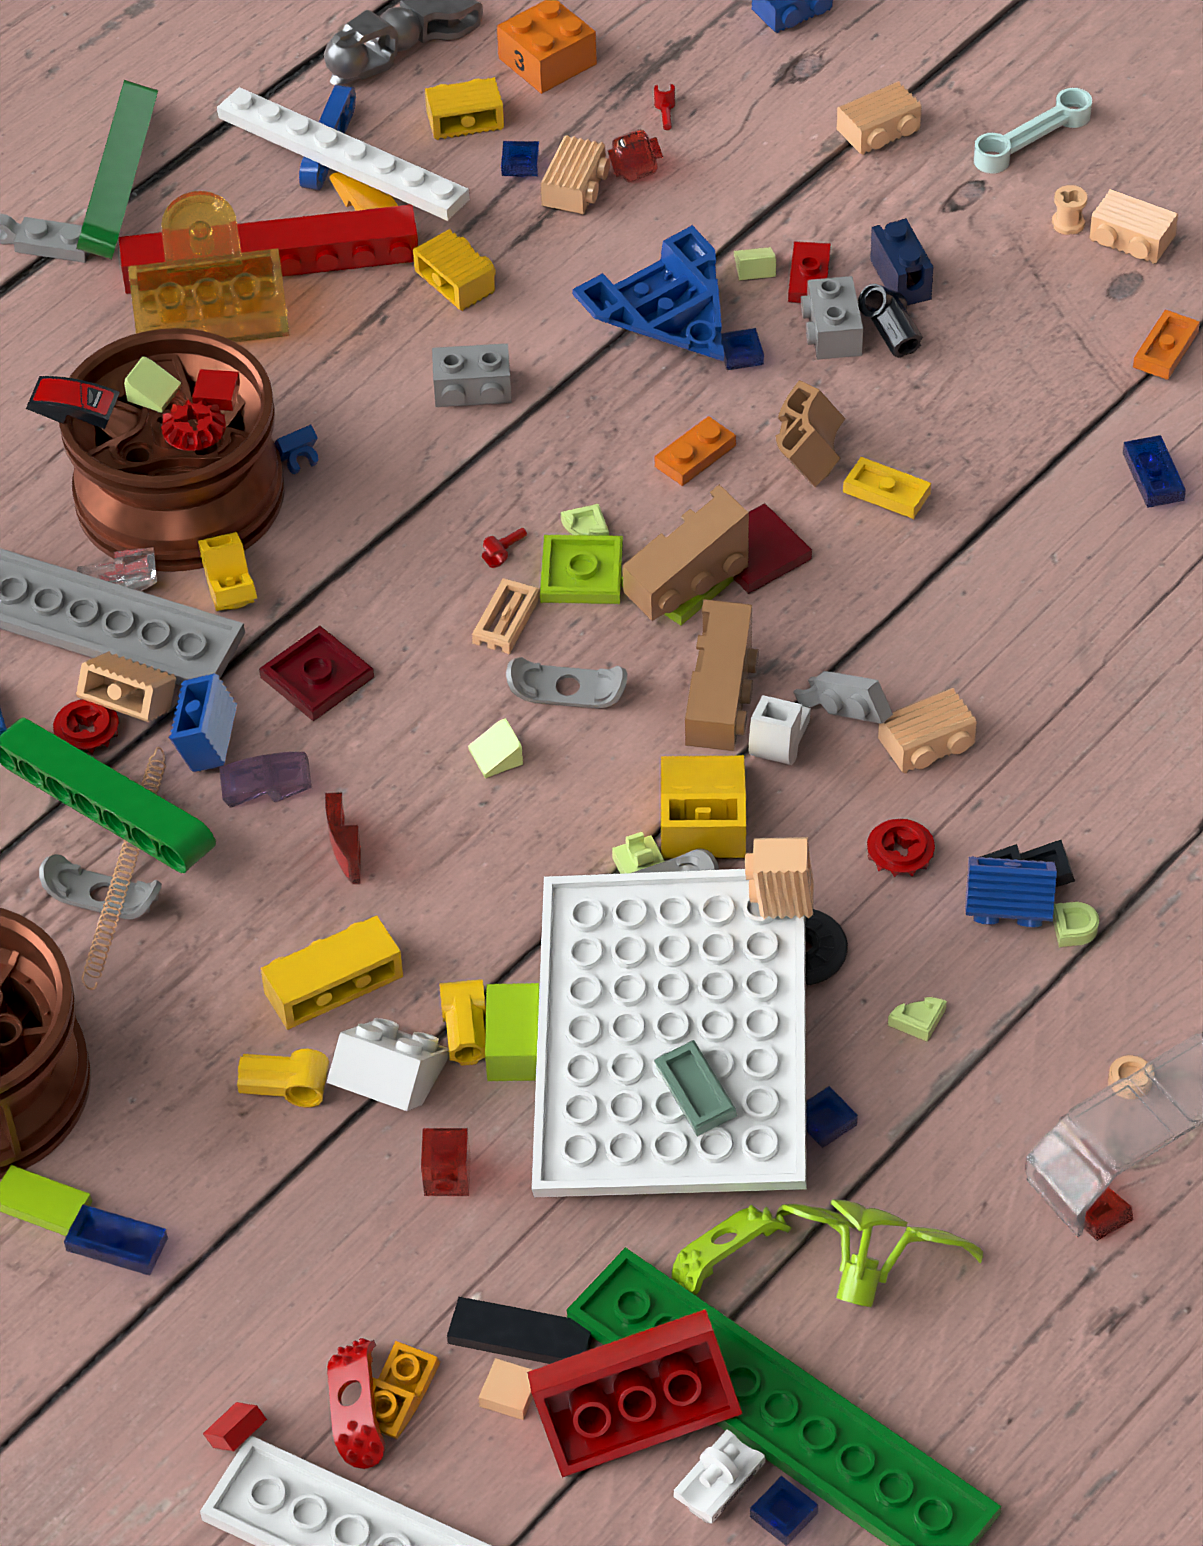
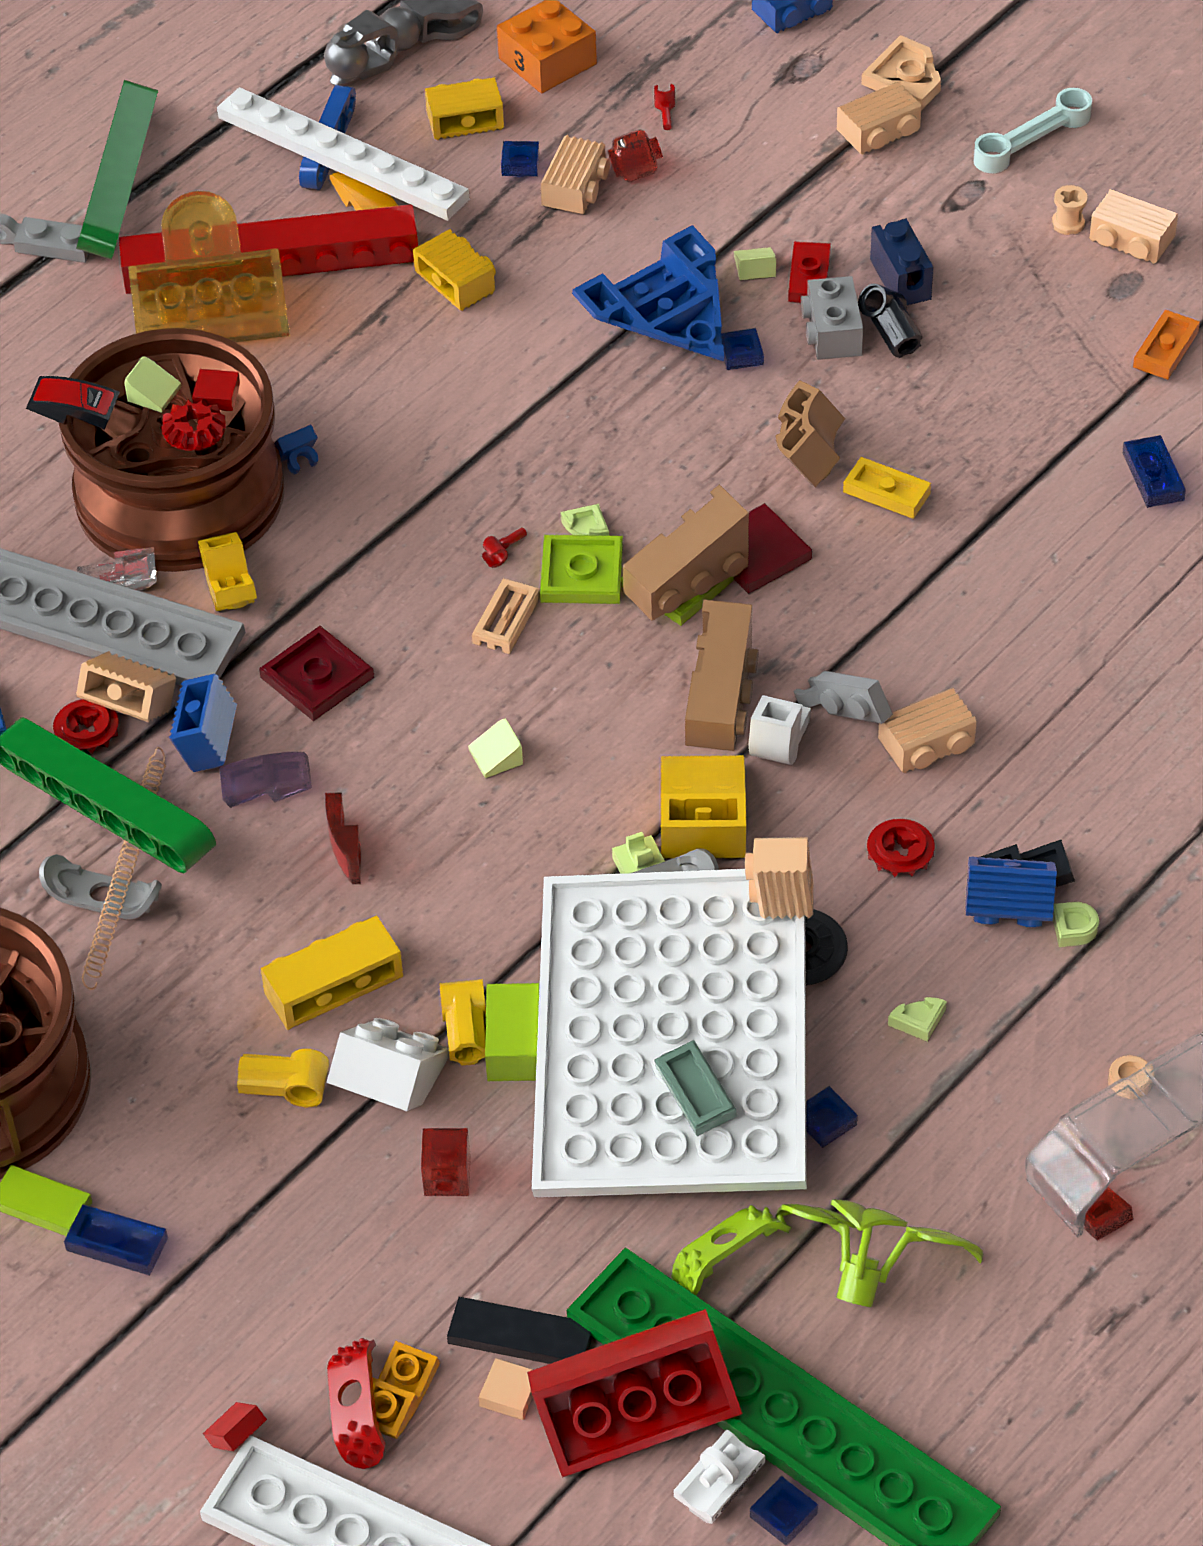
light grey brick [432,343,512,407] -> none
light grey piece [506,657,628,708] -> none
orange plate [654,416,736,486] -> none
none -> light nougat plate [861,35,941,111]

